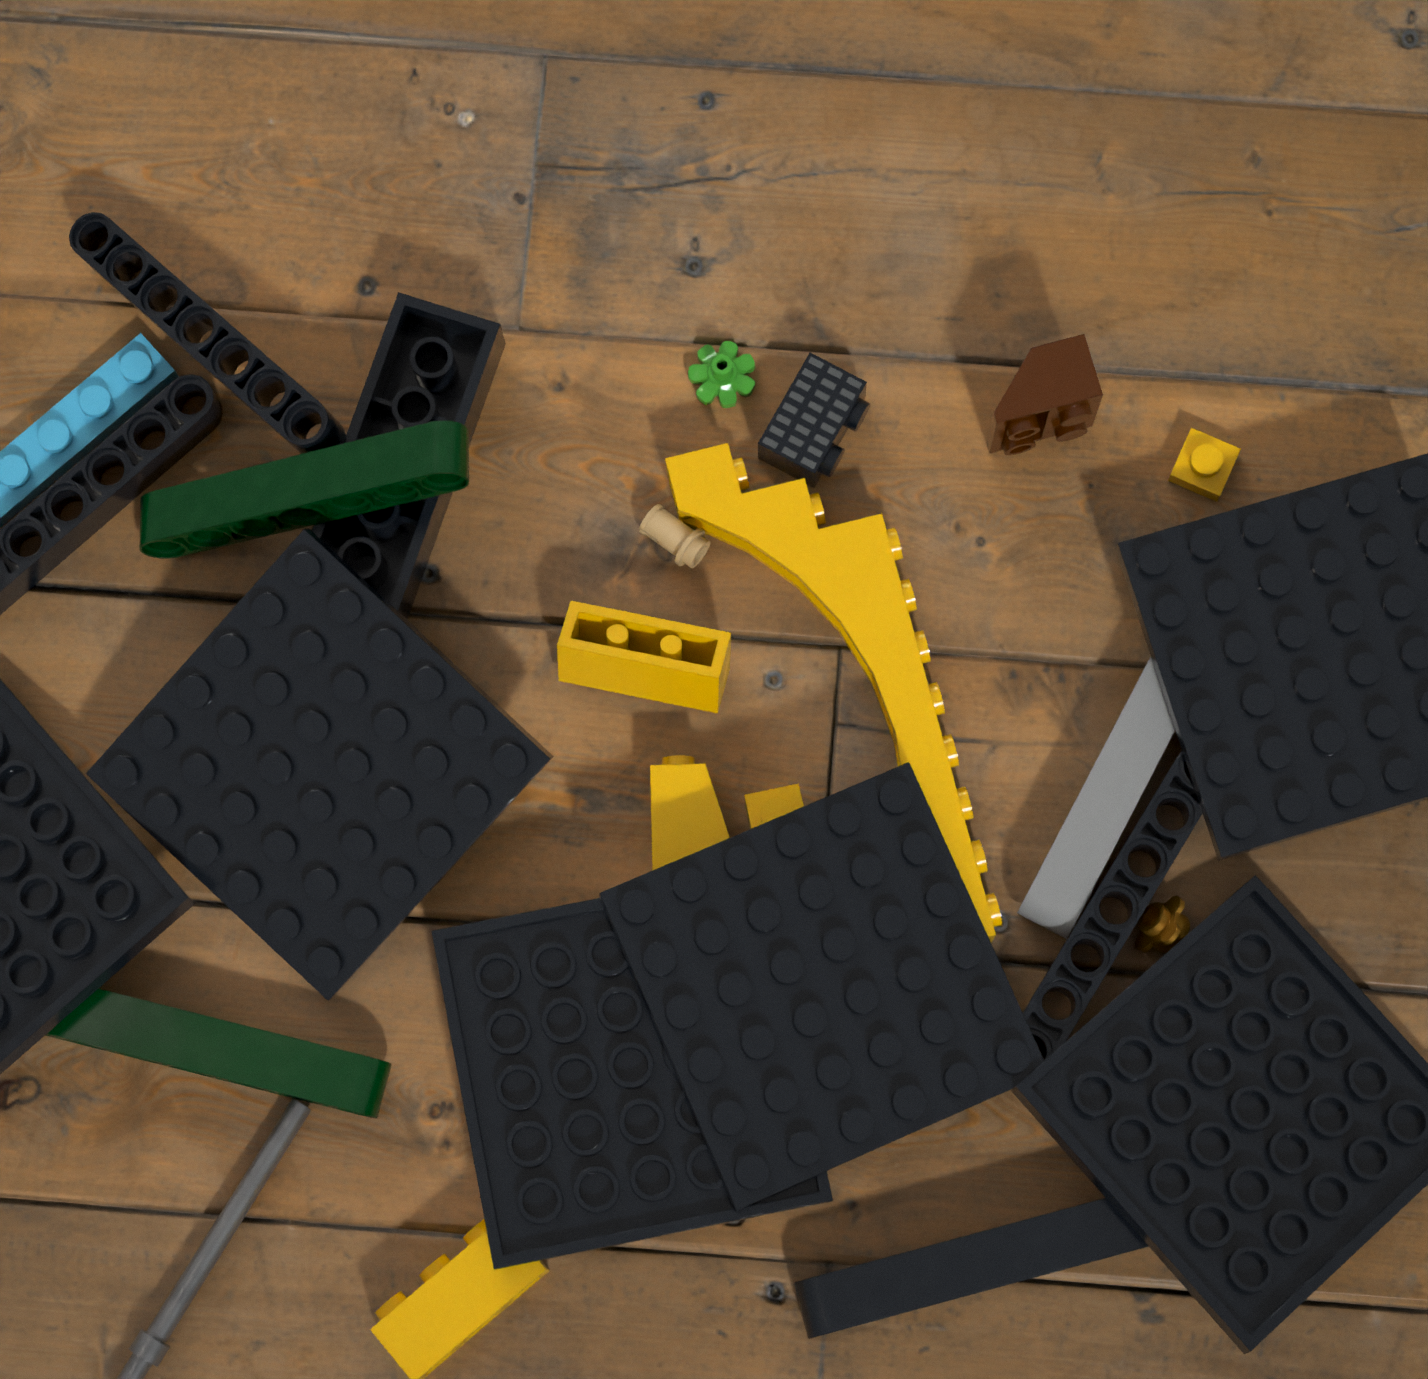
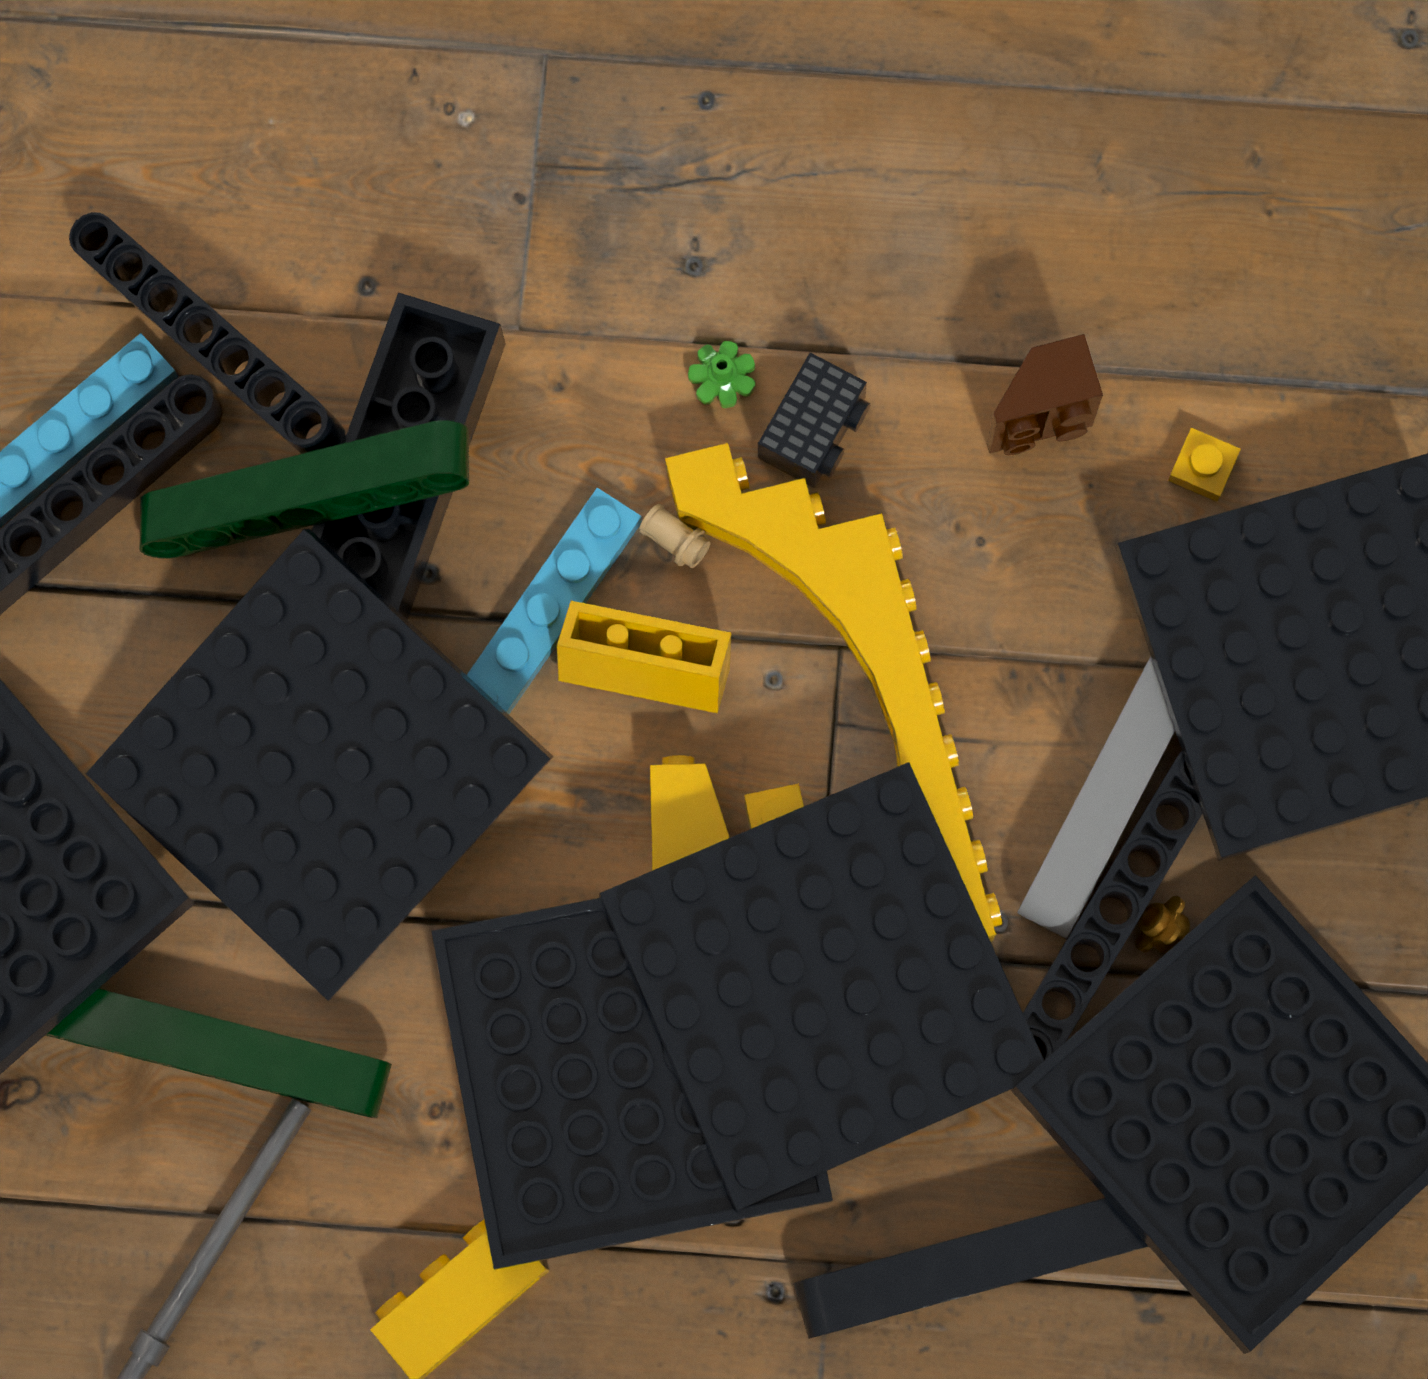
none -> medium azure plate [467,488,642,714]

